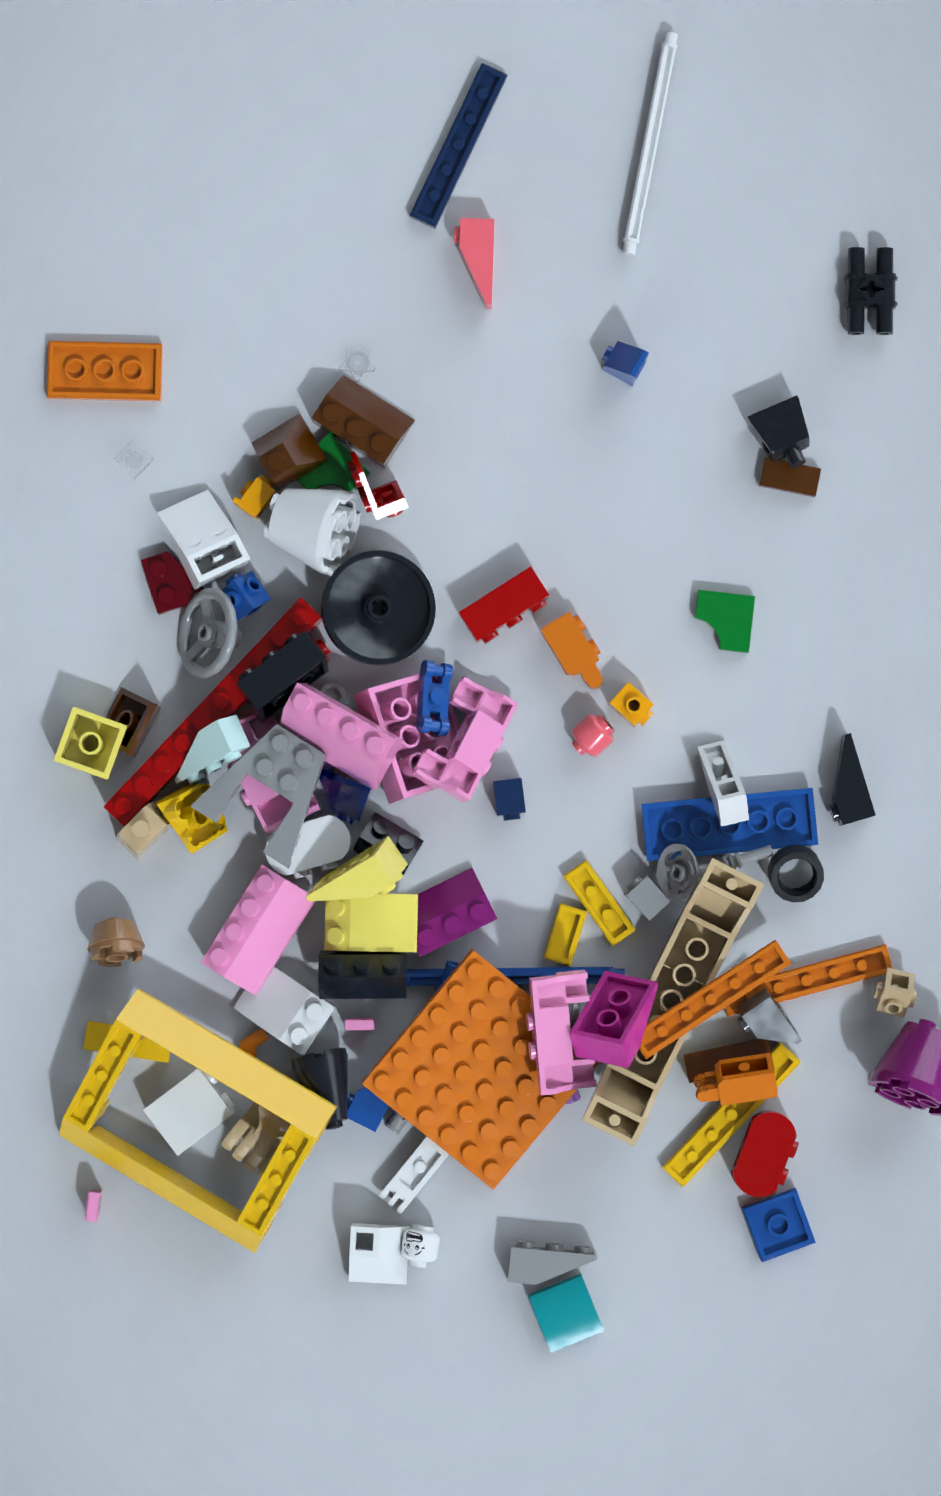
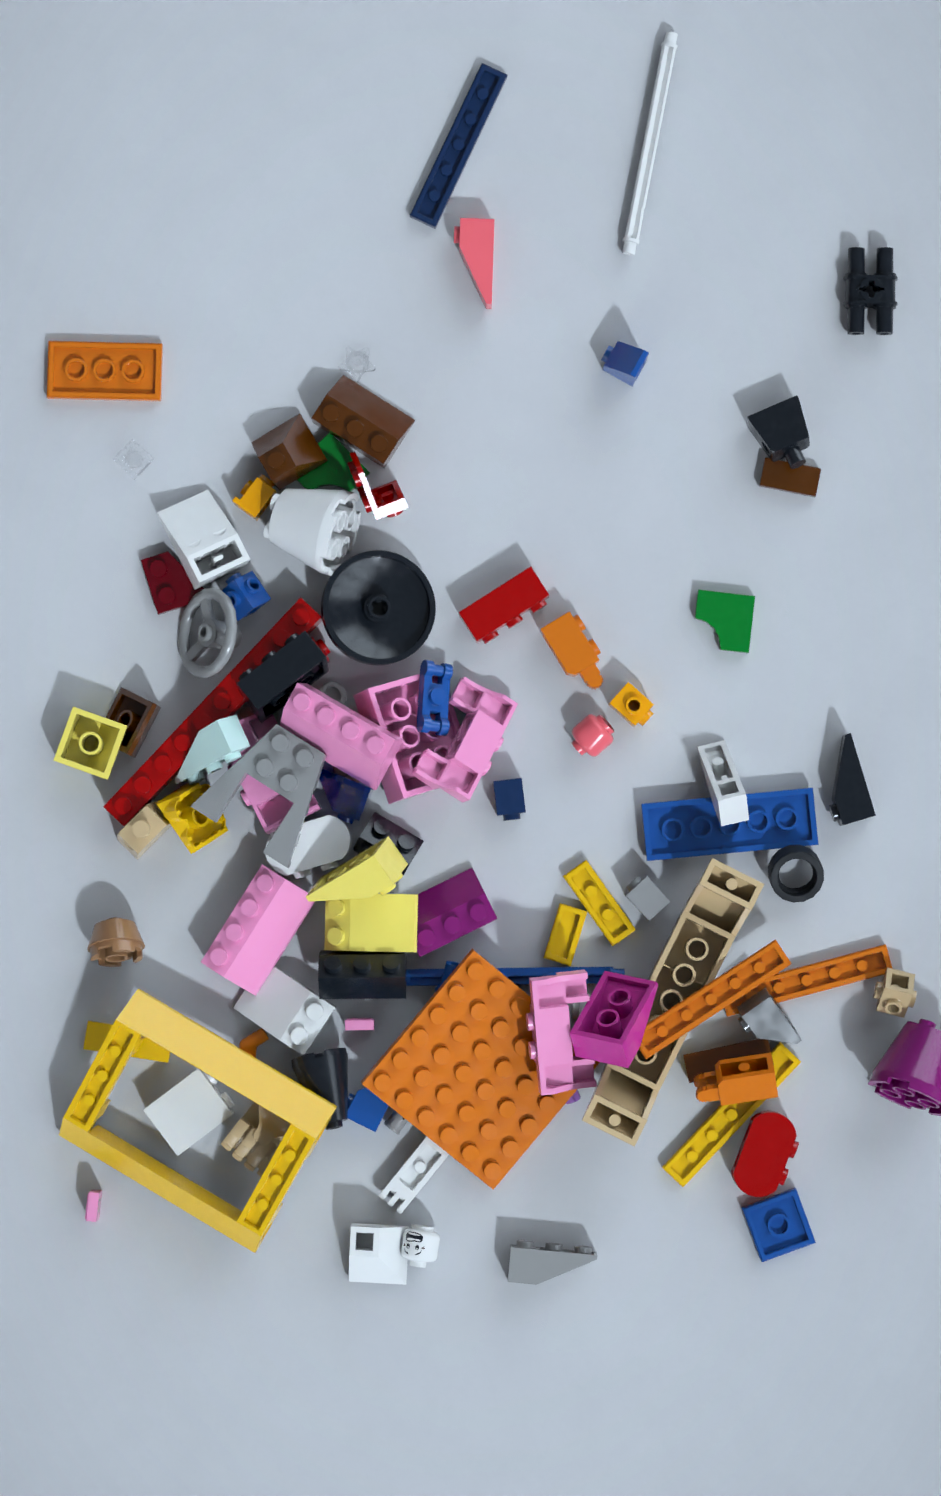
teal slope [528,1273,604,1353] -> none
light grey dish [657,844,774,902] -> none

